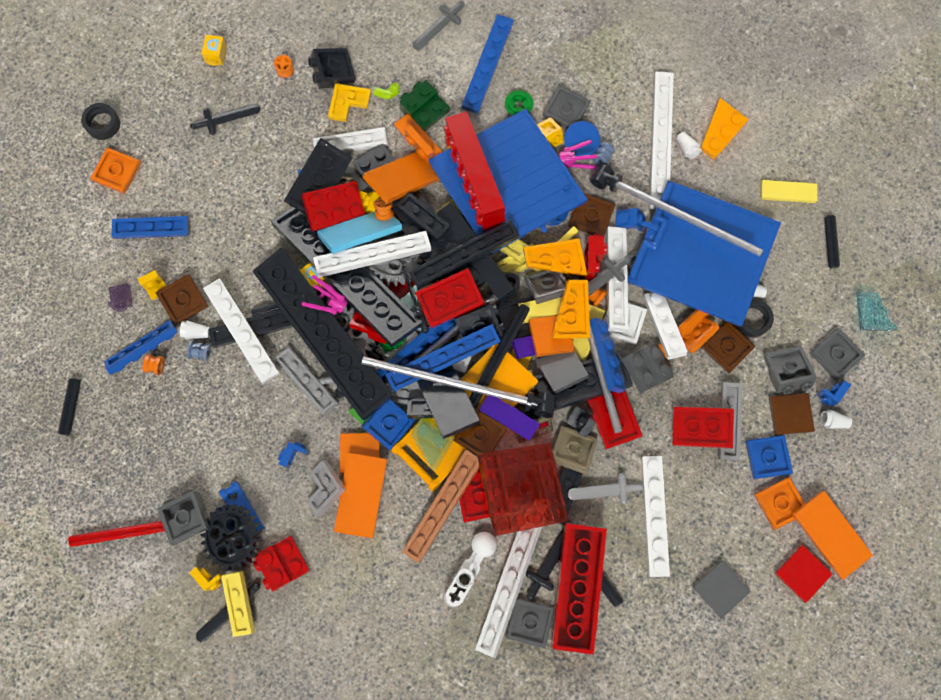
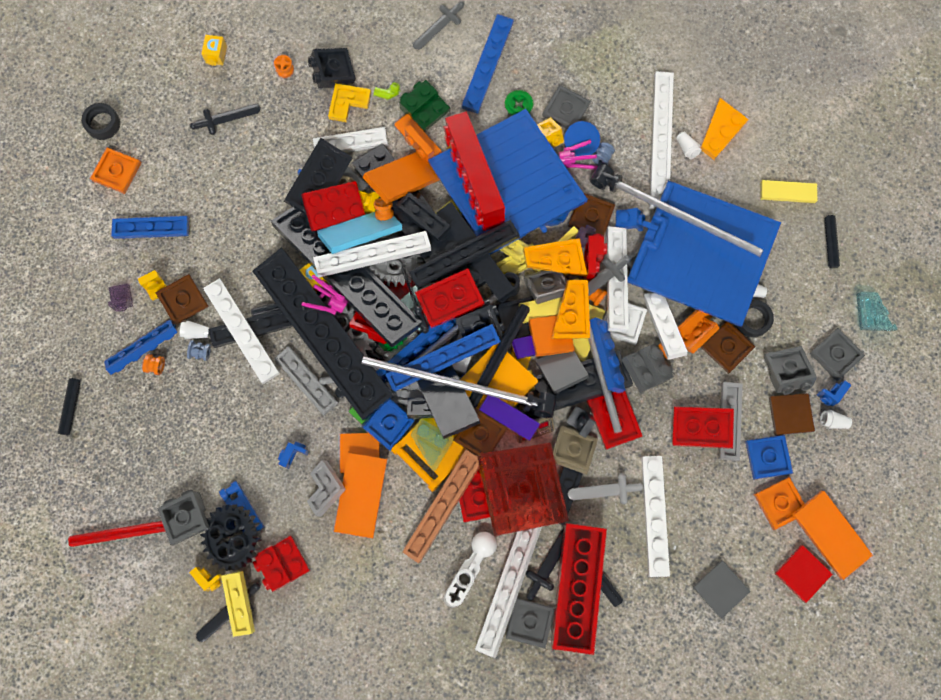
none -> clear purple bracket [576,225,598,248]

